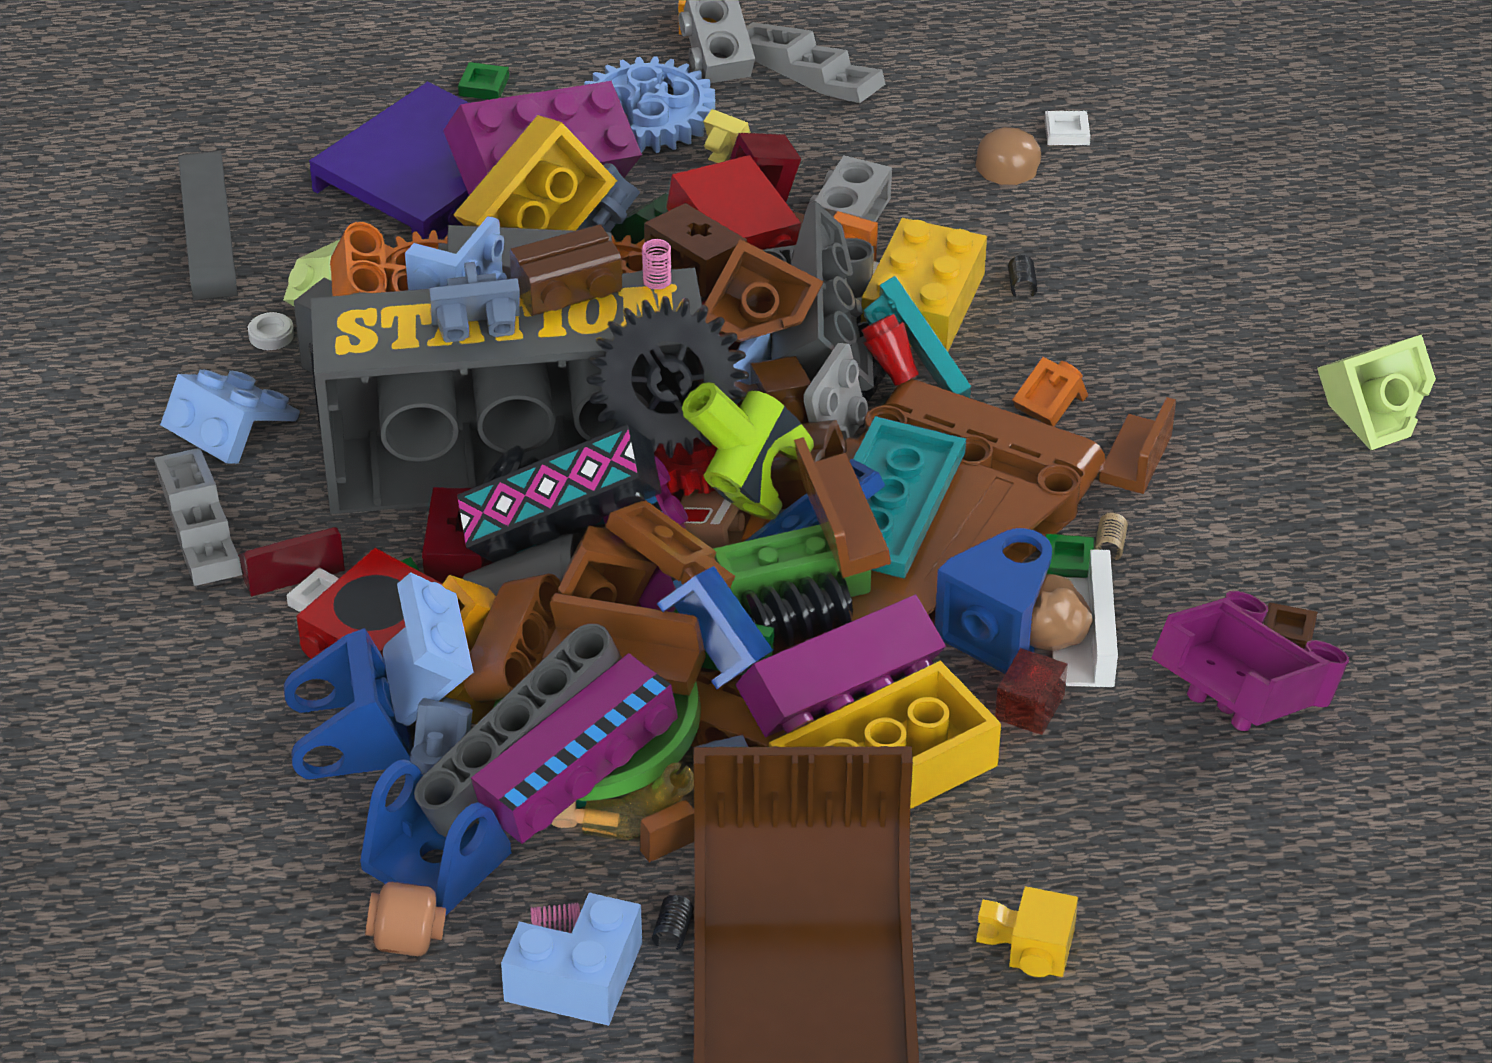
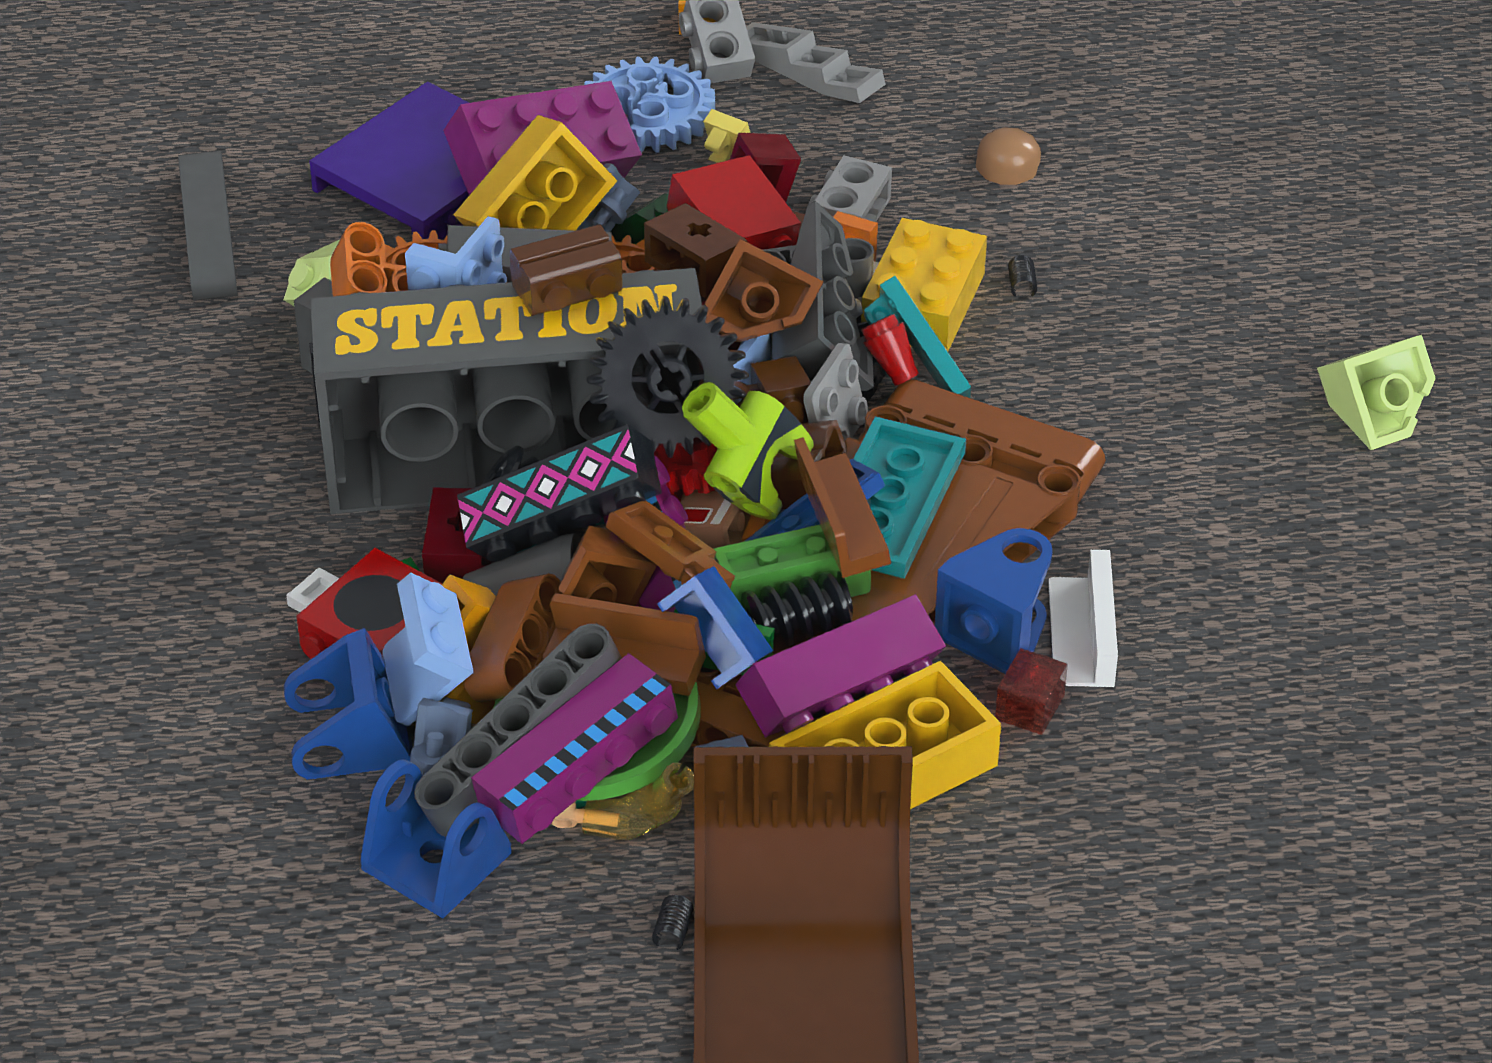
light grey slope [154,448,242,586] -> none
light blue bracket [160,370,300,464] -> none
dark red panel [238,527,345,597] -> none
white tile [248,312,294,350] -> none
nougat head [365,881,446,956] -> none
sand blue hips [429,262,520,343] -> none
green tile [458,62,509,100] -> none
light blue brick [501,893,642,1026] -> none
bright pink piece [530,902,580,933] -> none
dark orange tile [640,800,694,862] -> none
bright pink piece [642,239,671,290] -> none
yellow brick [976,886,1078,977] -> none
orange bracket [1012,357,1088,427] -> none
medium nougat hair [1030,574,1093,651] -> none
white tile [1045,111,1090,145] -> none
green tile [1046,534,1094,578] -> none
tan piece [1094,513,1128,560] -> none
dark orange panel [1099,397,1176,494] -> none
magenta piece [1151,591,1349,731] -> none
reddish brown tile [1264,602,1318,649] -> none

